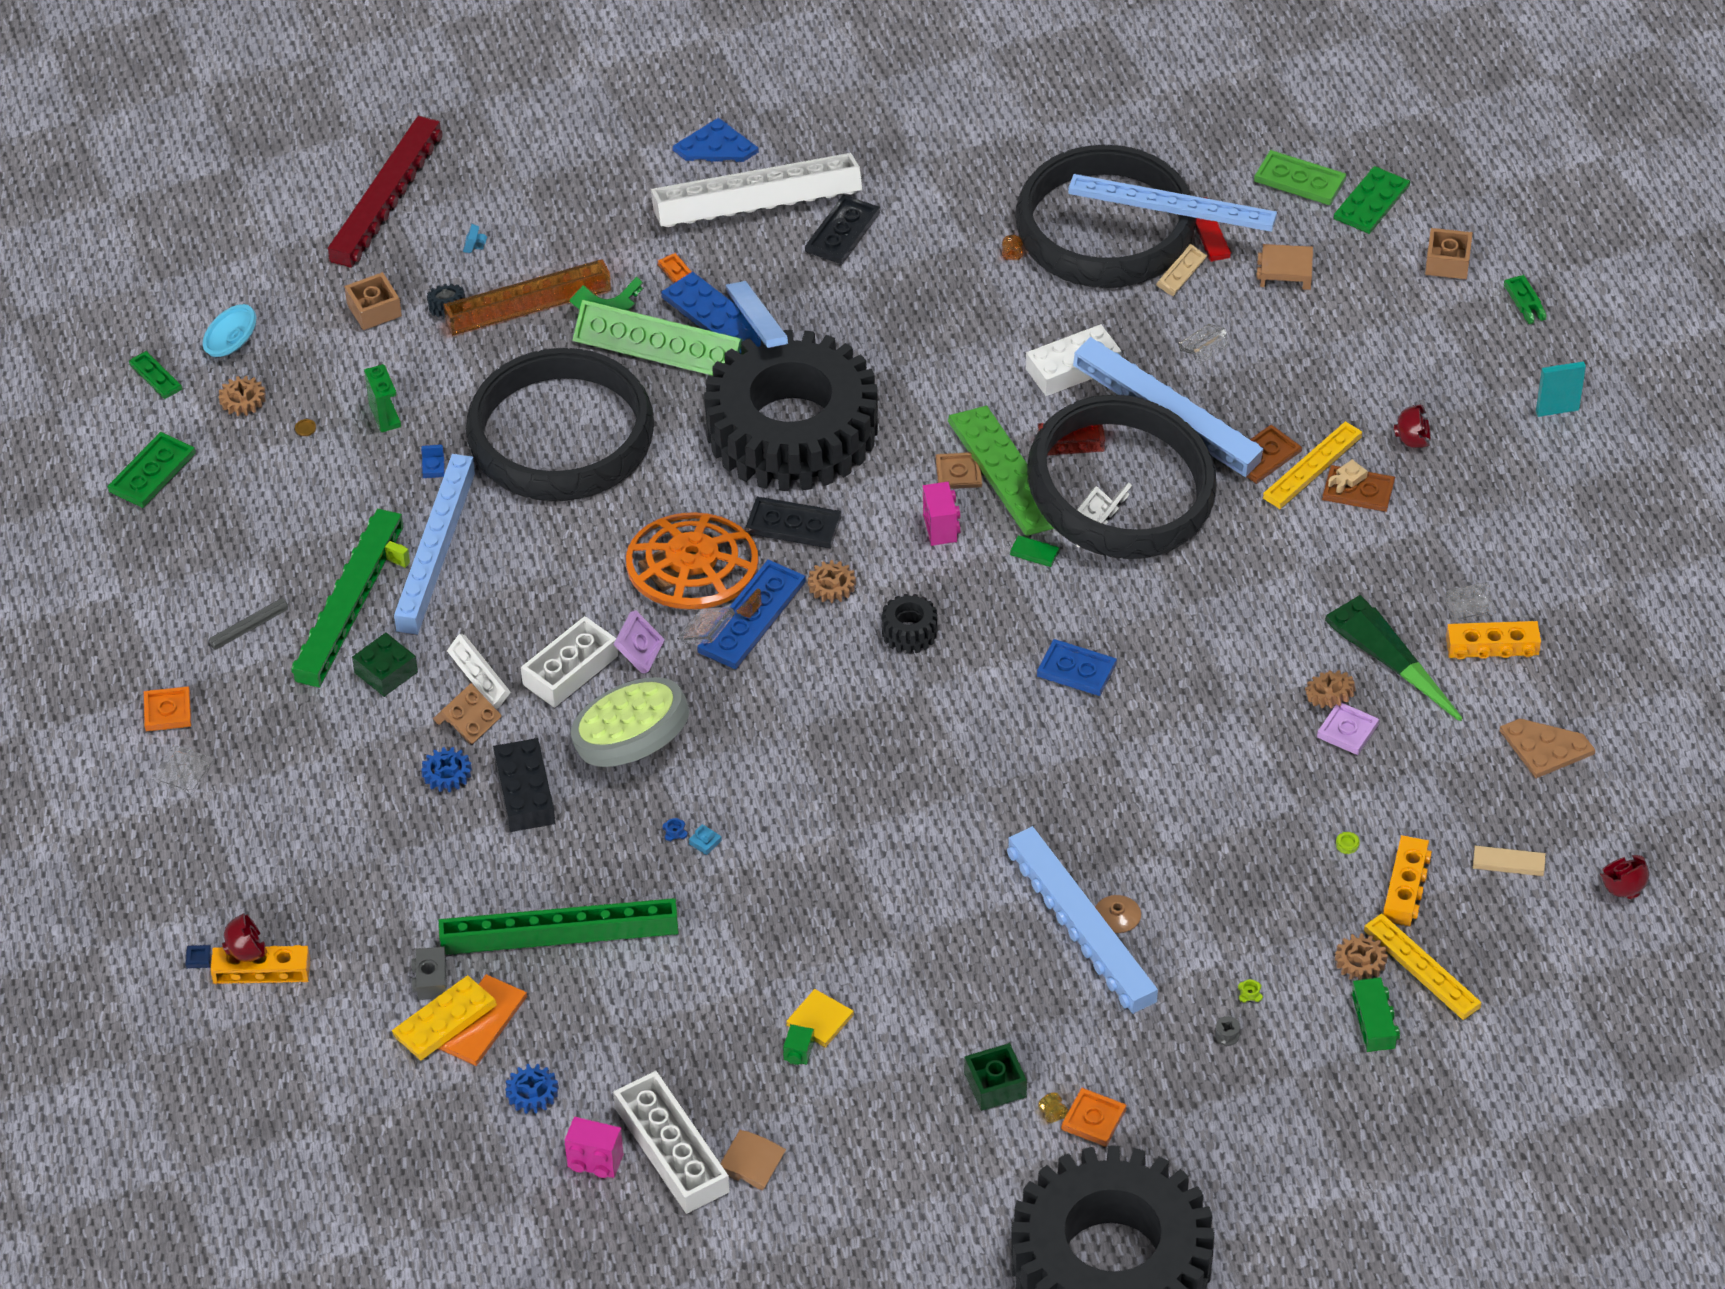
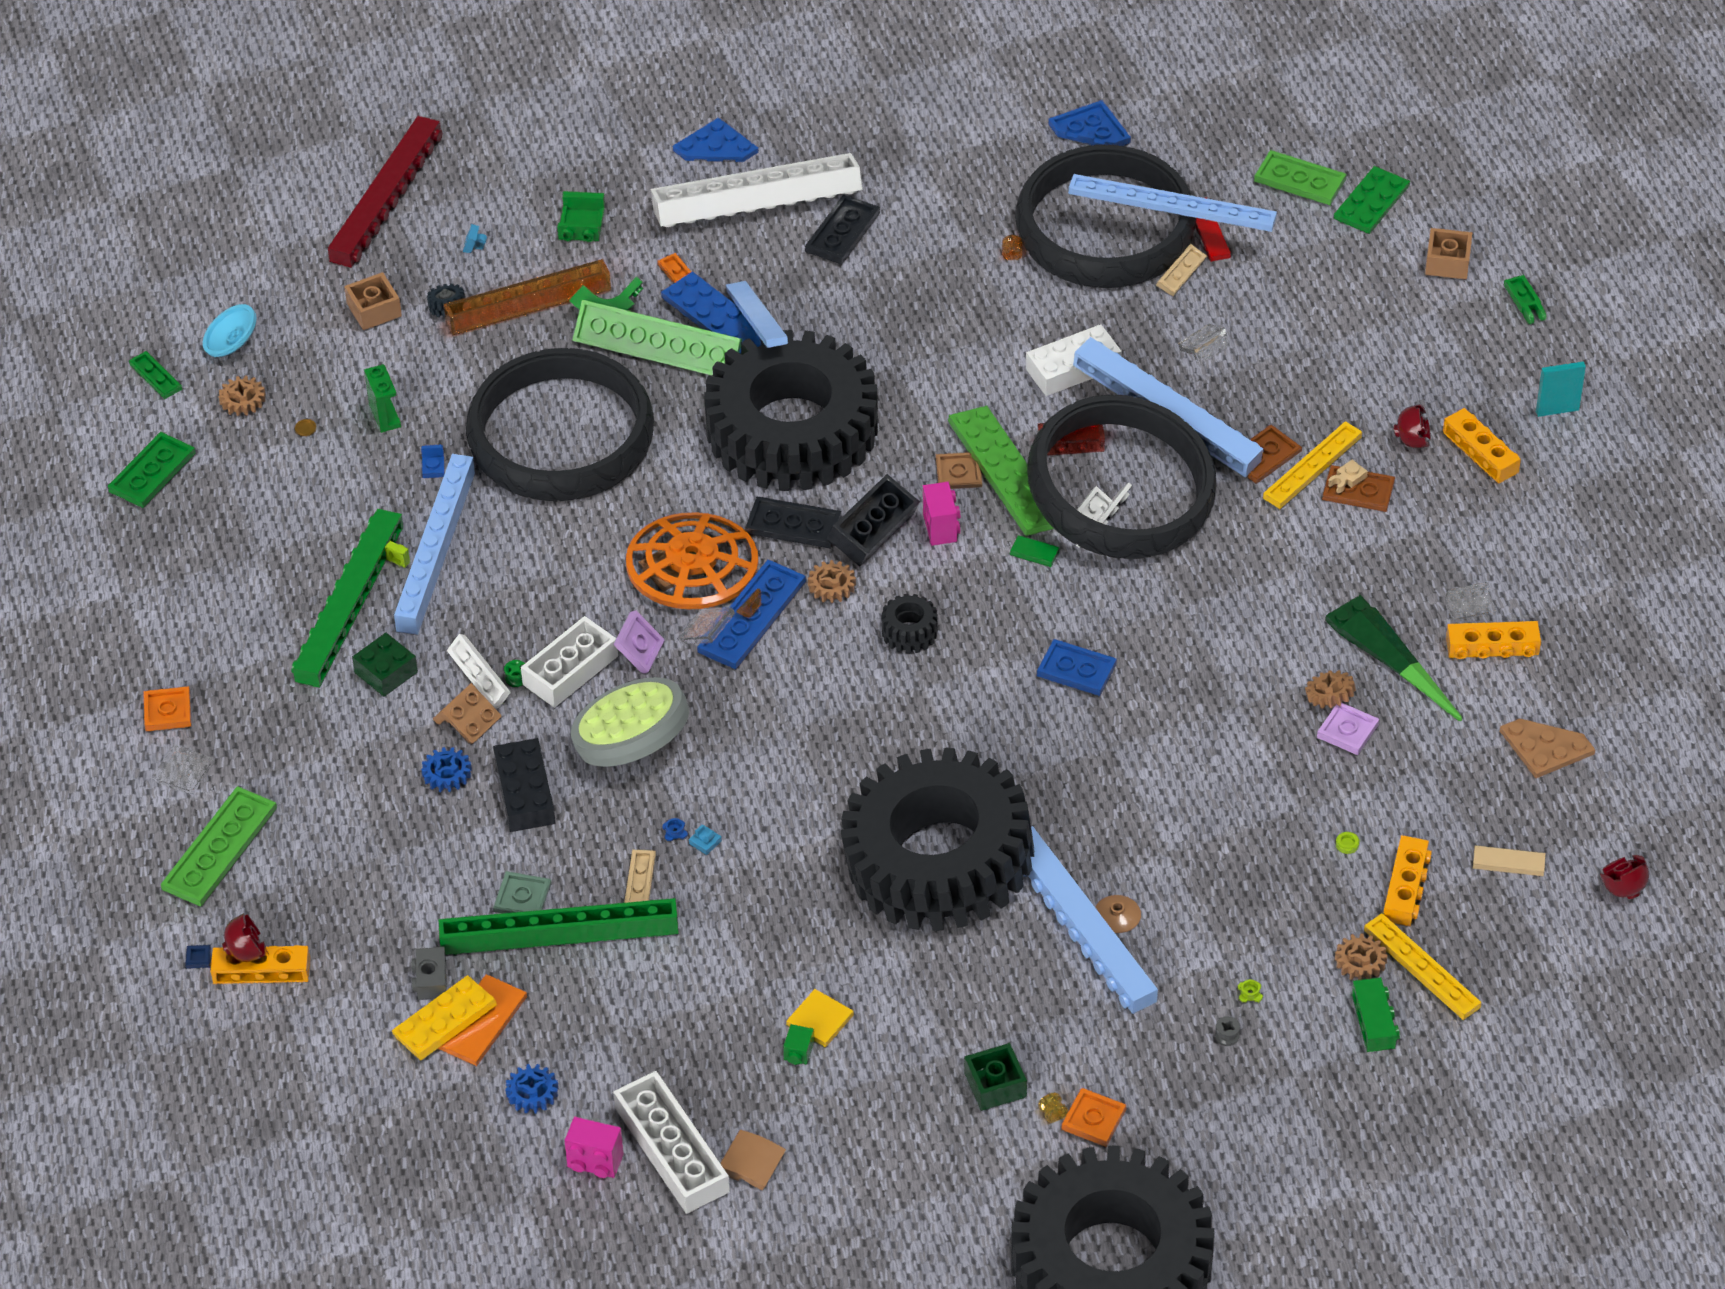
dark grey axle [209,598,288,650] -> none
medium nougat panel [1257,244,1313,290] -> none
none -> bright green plate [161,786,277,907]
none -> sand green tile [493,871,551,913]
none -> green wheel [504,660,525,687]
none -> green panel [557,191,605,242]
none -> tan tile [624,849,656,903]
none -> black brick [827,474,920,567]
none -> black tyre [841,748,1035,931]
none -> blue plate [1048,100,1131,146]
none -> light orange brick [1443,408,1521,484]

